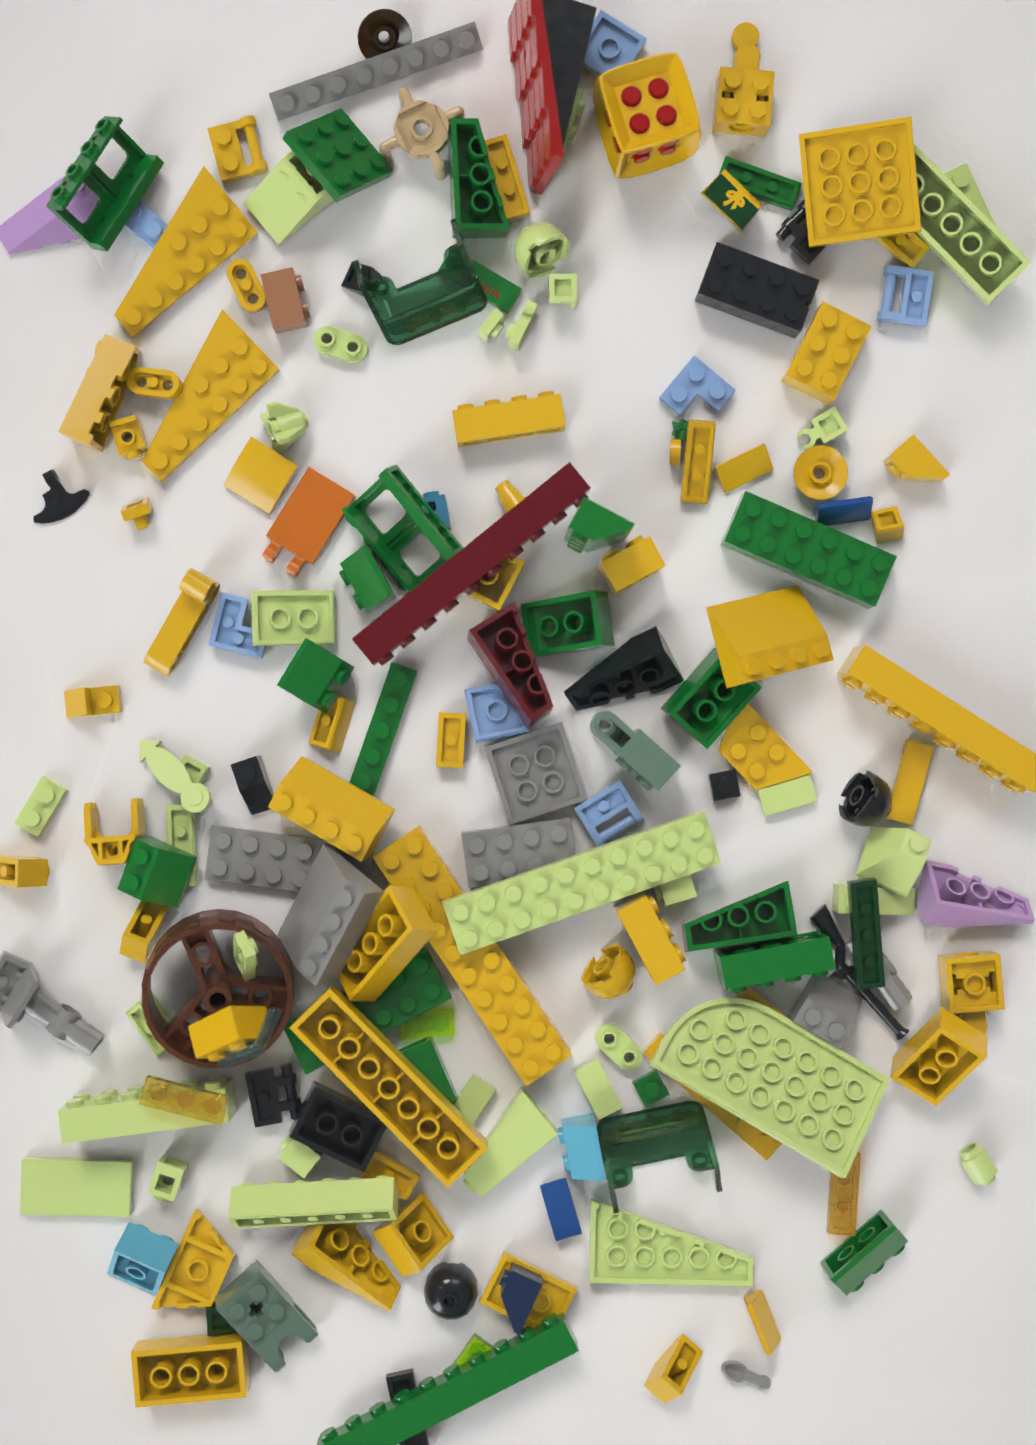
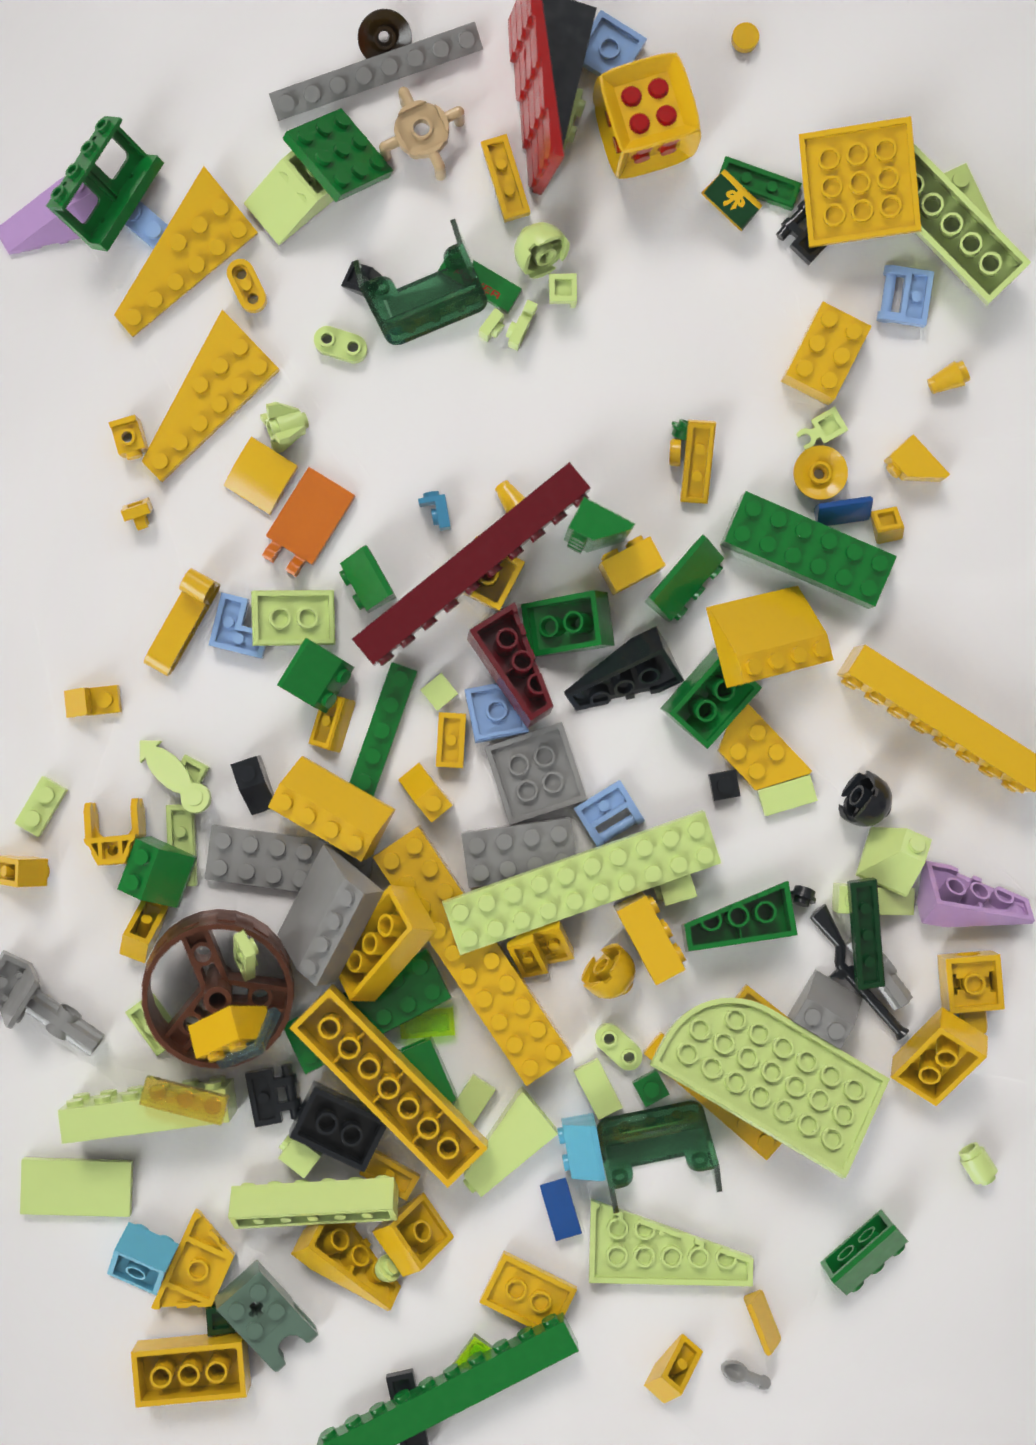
black piece [33,469,90,523] -> none
yellow wedge [58,334,141,453] -> none
yellow plate [126,367,183,400] -> none
yellowish green brick [148,1155,189,1202] -> none
yellow plate [207,115,269,184] -> none
nougat brick [261,267,311,334] -> none
green window [342,465,463,593] -> none
black cylinder [424,1262,478,1320] -> none
green wedge [448,118,510,238] -> none
yellow brick [452,391,566,447] -> none
dark blue slope [498,1262,543,1335] -> none
sand green brick [590,711,681,791] -> none
light blue plate [659,355,736,416] -> none
black piece [694,242,820,339] -> none
yellow brick [712,44,775,137] -> none
yellow slope [713,443,774,493] -> none
green brick [713,930,836,993] -> none
clear yellow plate [826,1152,861,1236] -> none
yellow plate [874,233,930,268] -> none
yellow tile [885,740,934,825] -> none
none -> yellowish green plate [375,1254,400,1282]
none -> yellow slope [398,762,453,823]
none -> yellowish green tile [420,673,458,711]
none -> yellow slope [507,920,575,978]
none -> green slope [644,534,725,623]
none -> black plate [790,885,816,907]
none -> yellow cone [927,360,970,394]

